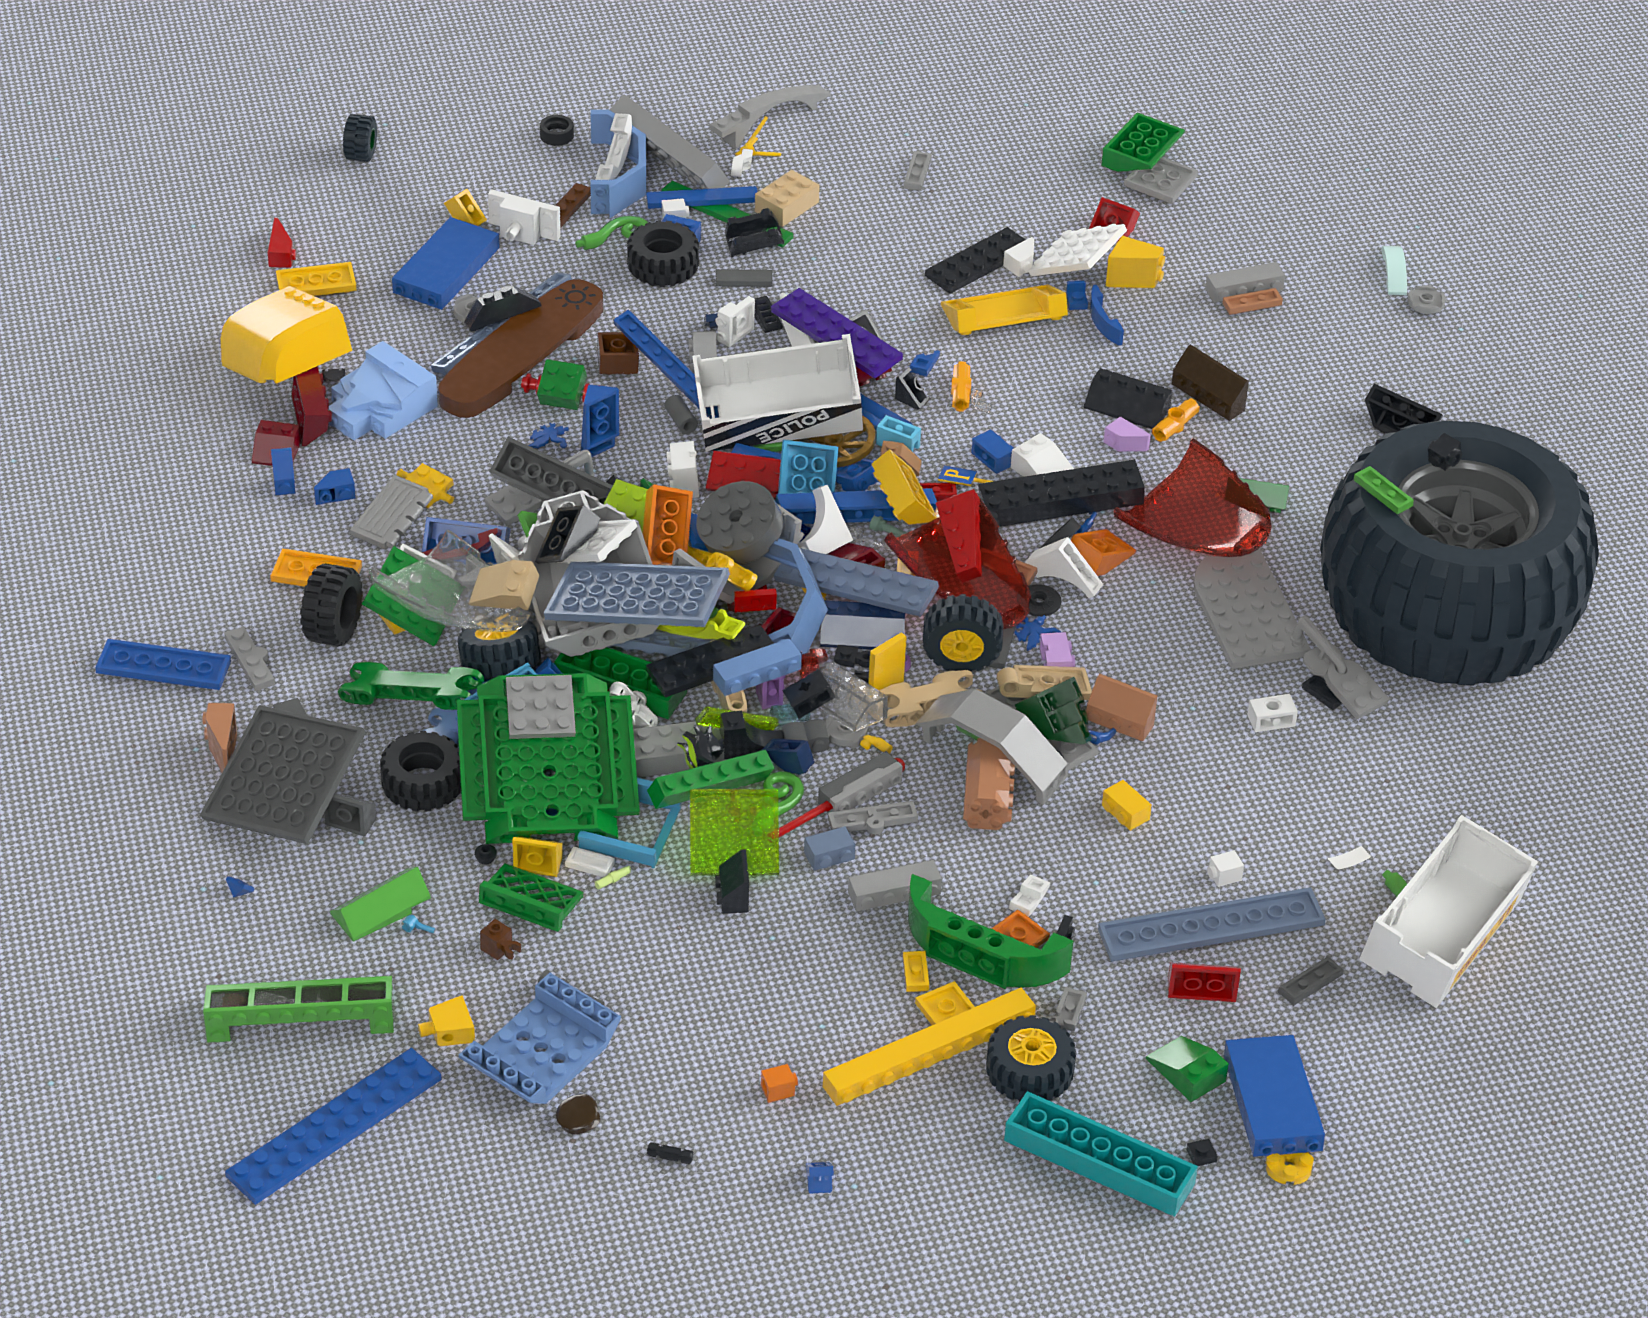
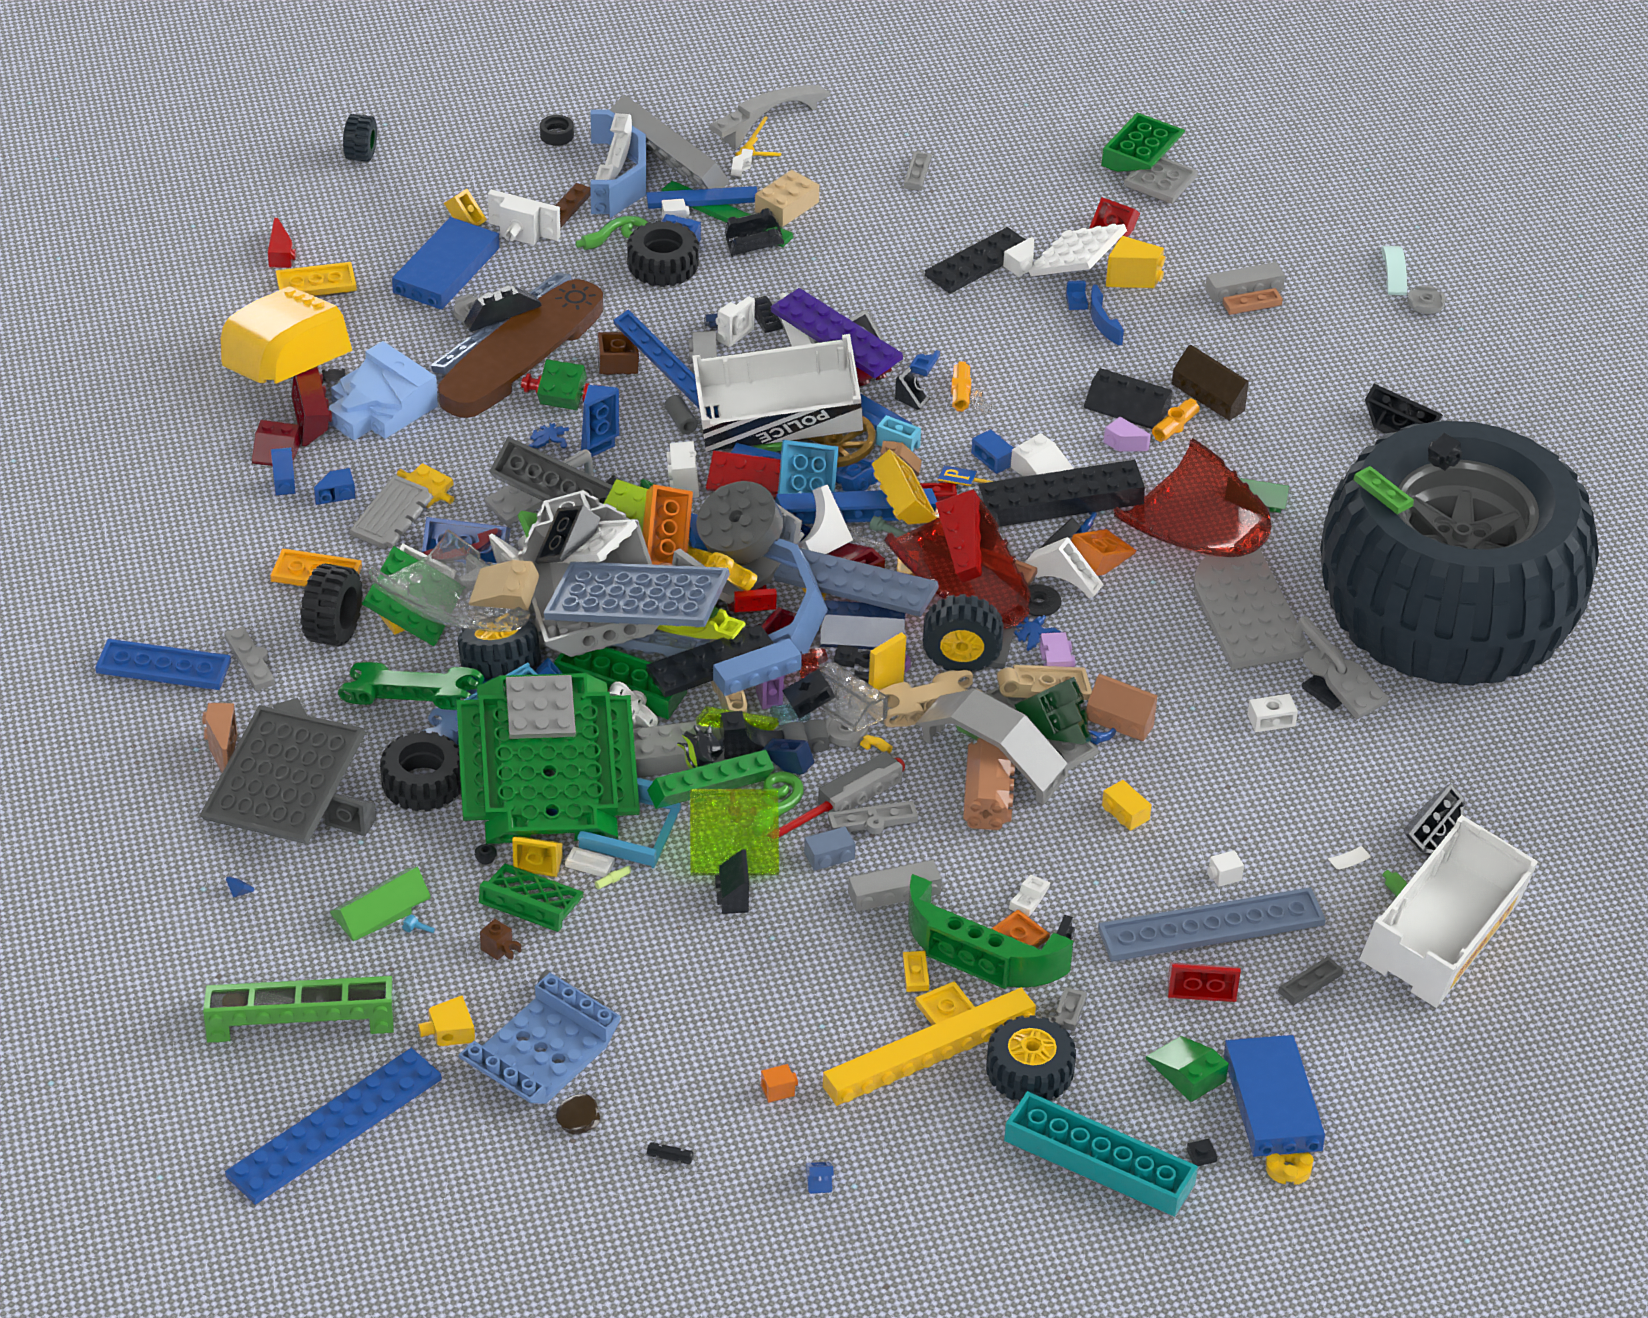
dark grey tile [716,269,773,287] -> none
yellow slope [941,284,1068,335] -> none
none -> black wedge [1404,783,1465,855]

